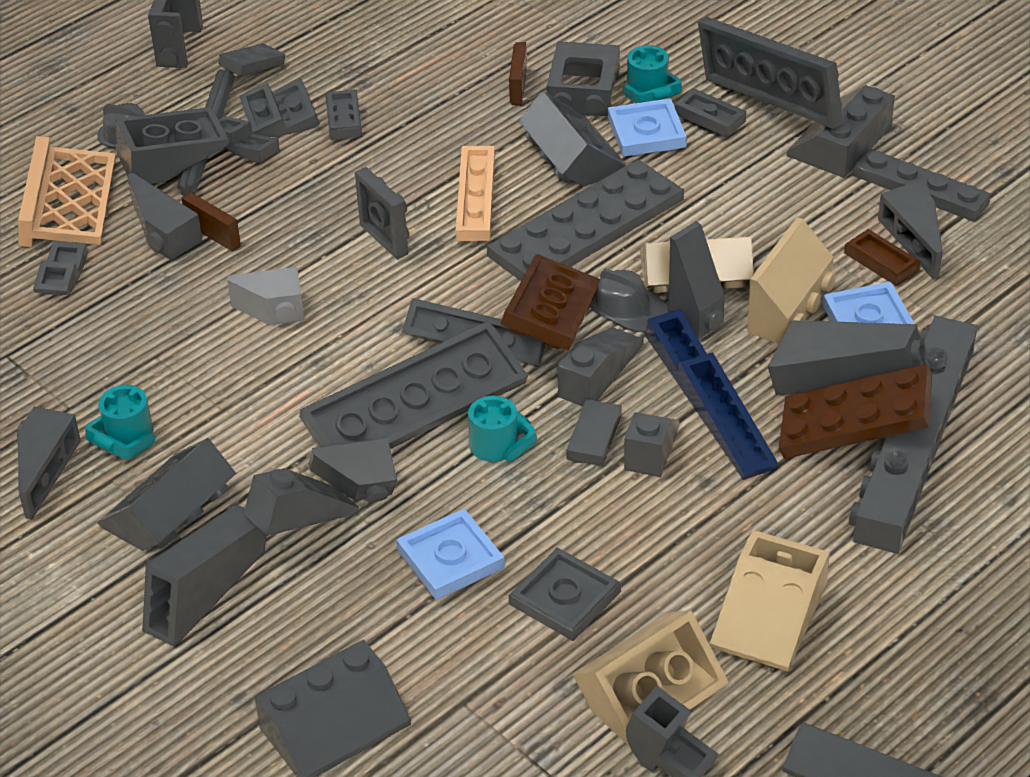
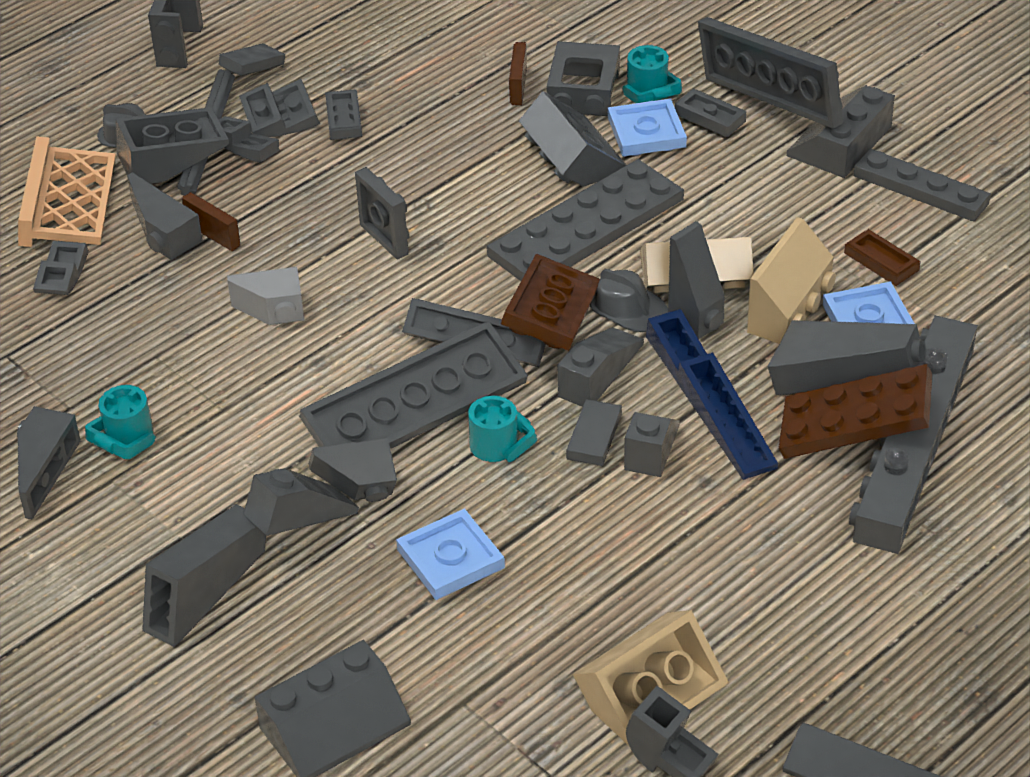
dark grey slope [97,438,237,551] -> none
light nougat plate [455,146,495,242] -> none
dark grey tile [508,547,621,641] -> none
tan slope [710,530,830,672] -> none
dark grey slope [878,182,943,280] -> none

